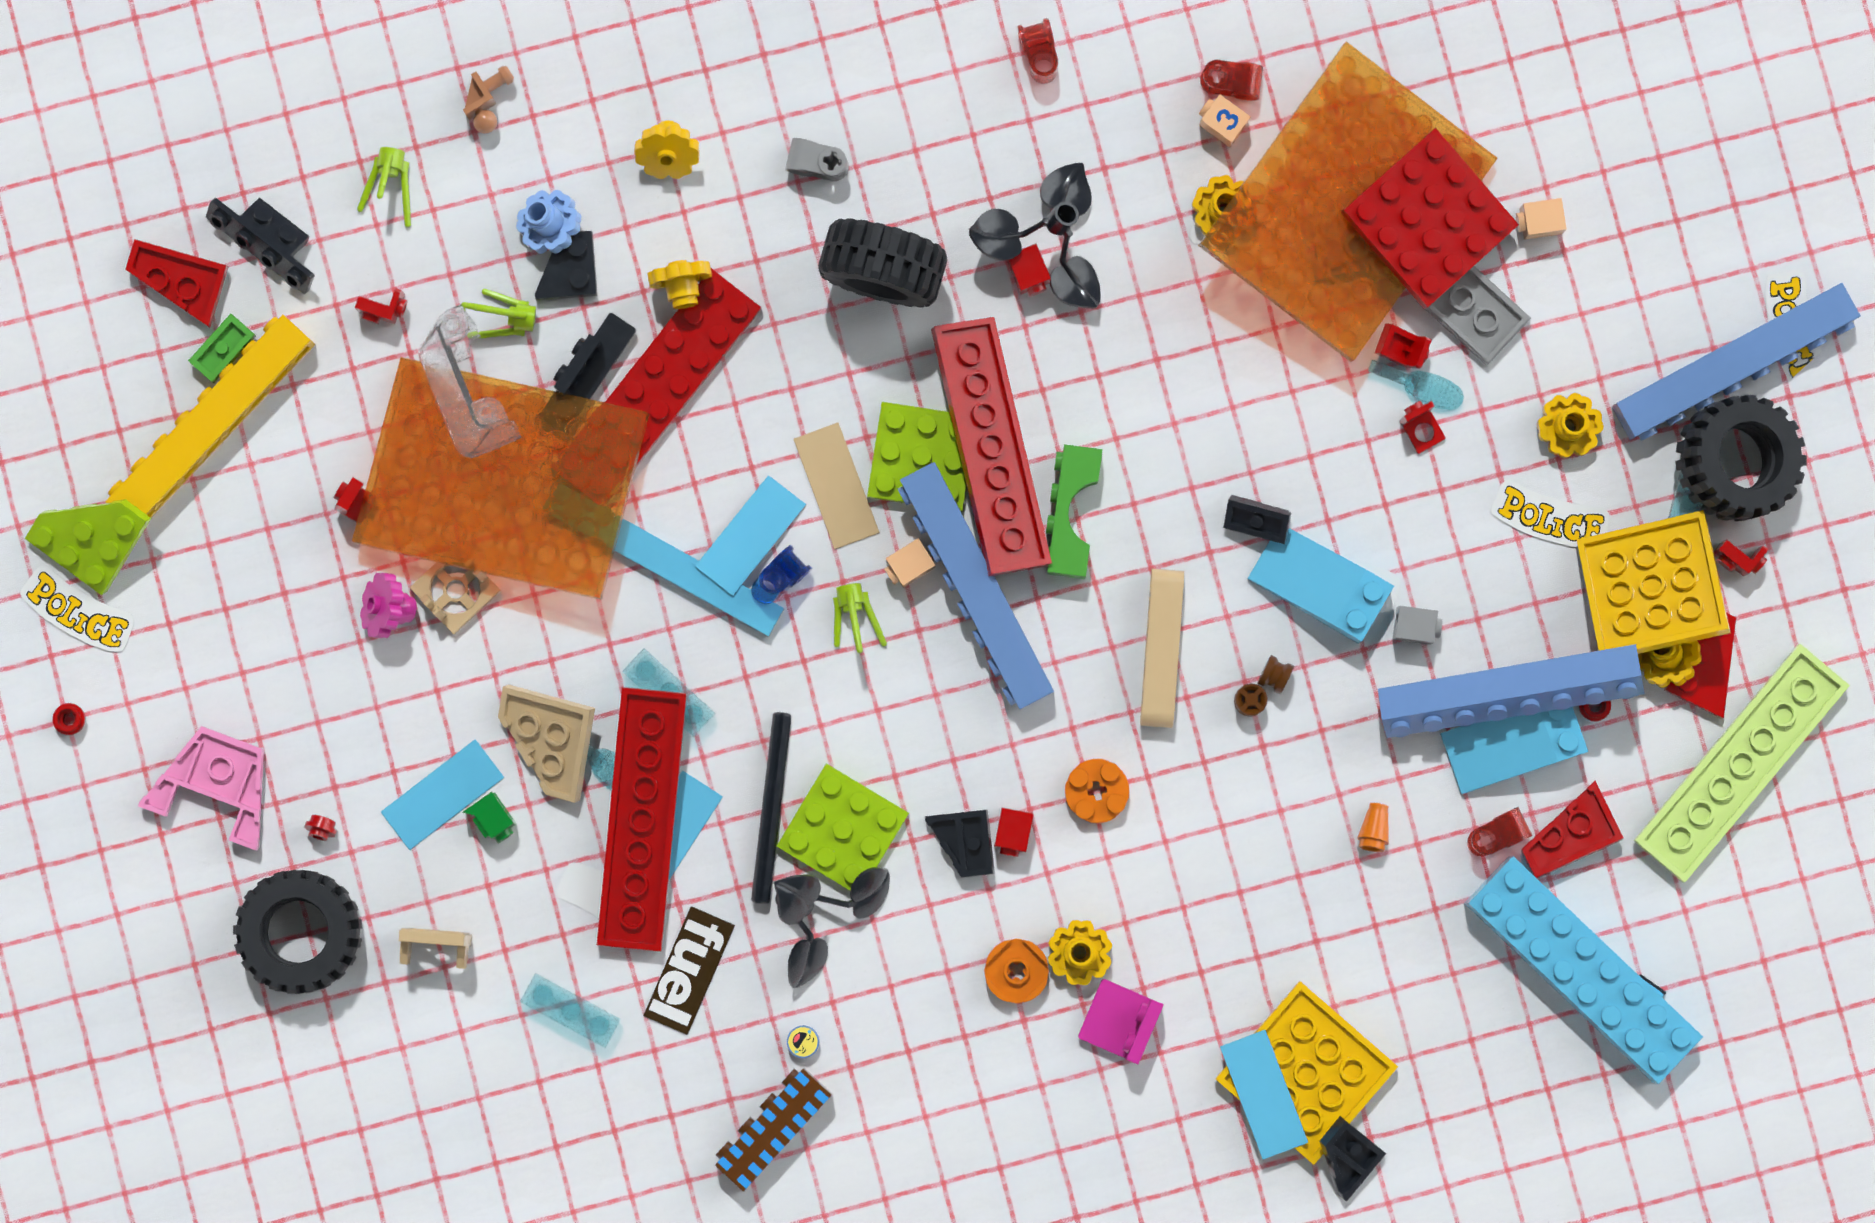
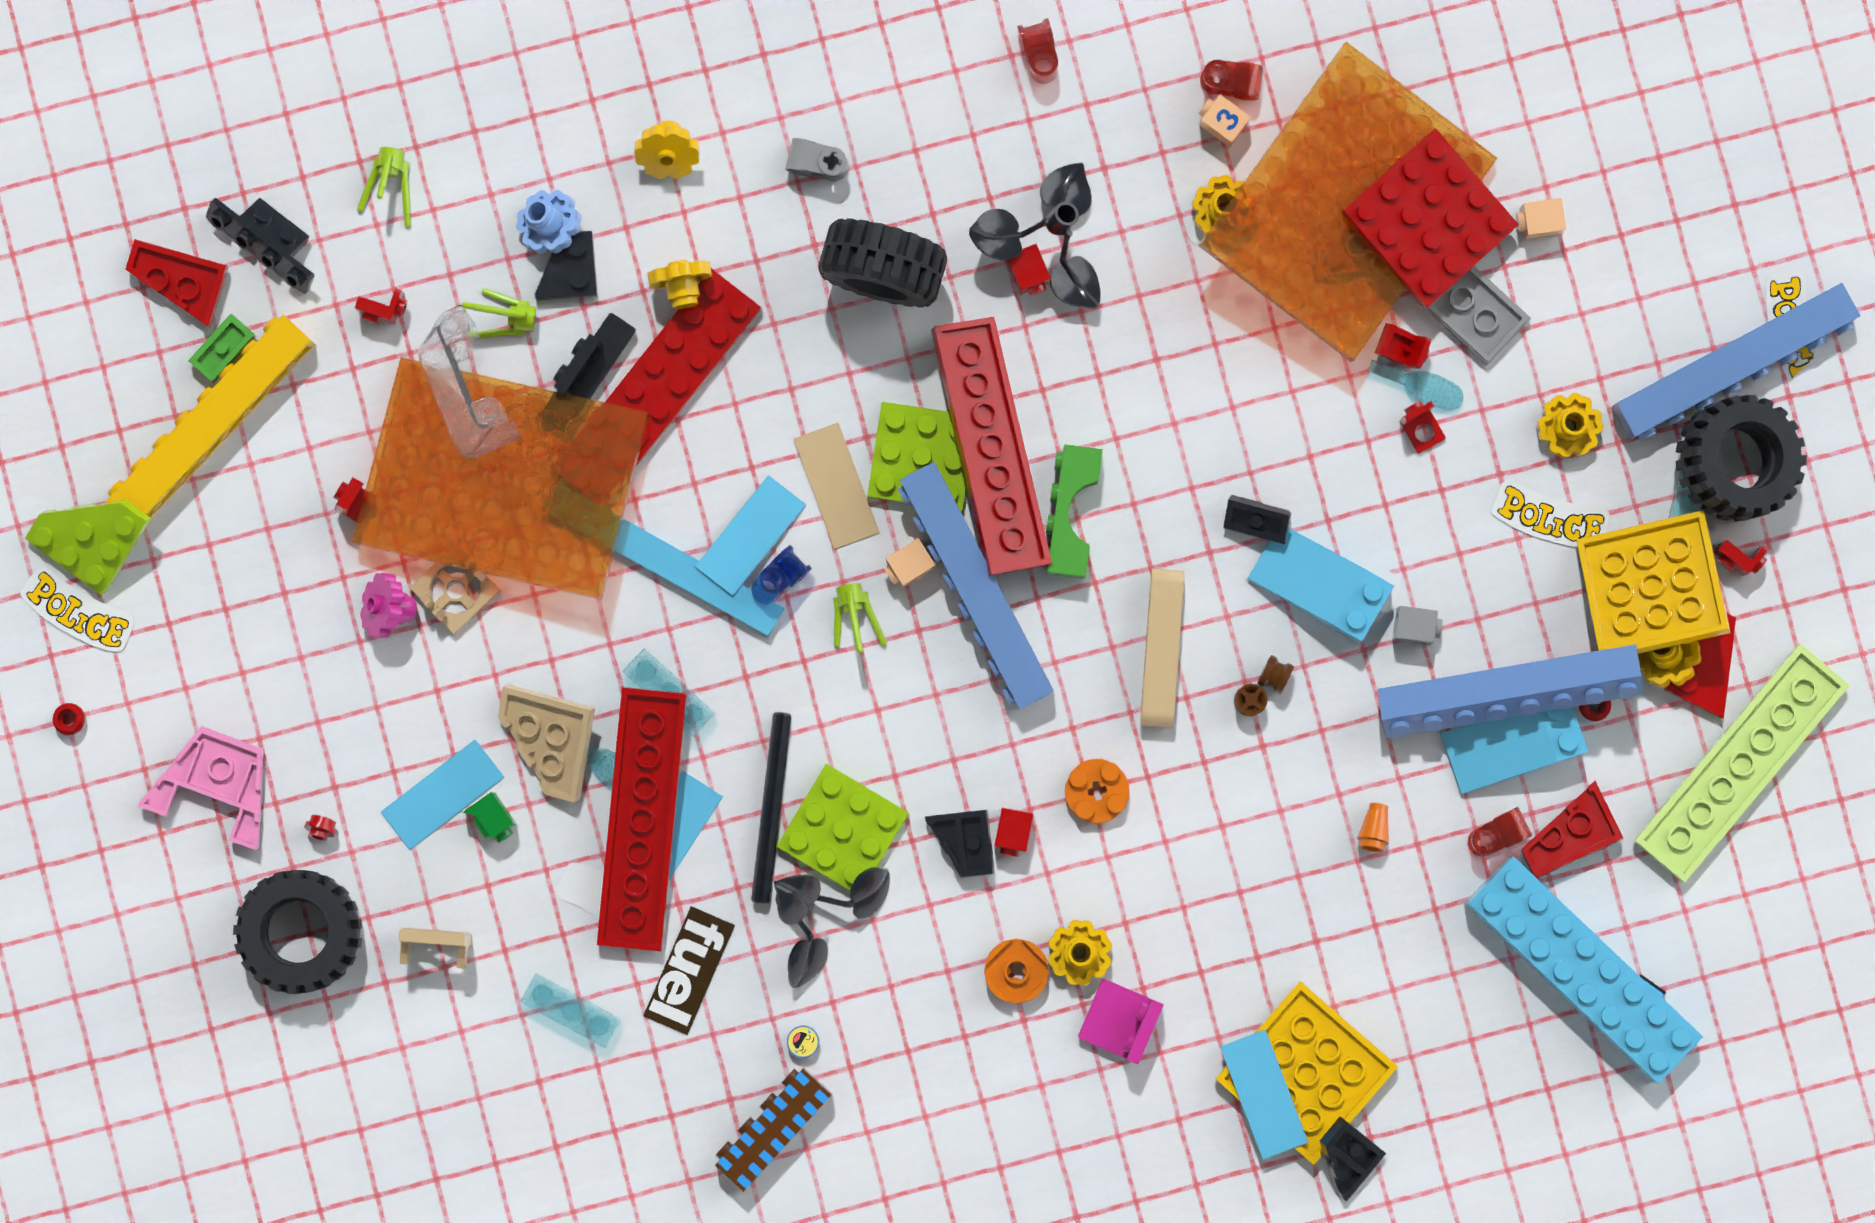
nougat piece [463,66,514,134] -> none

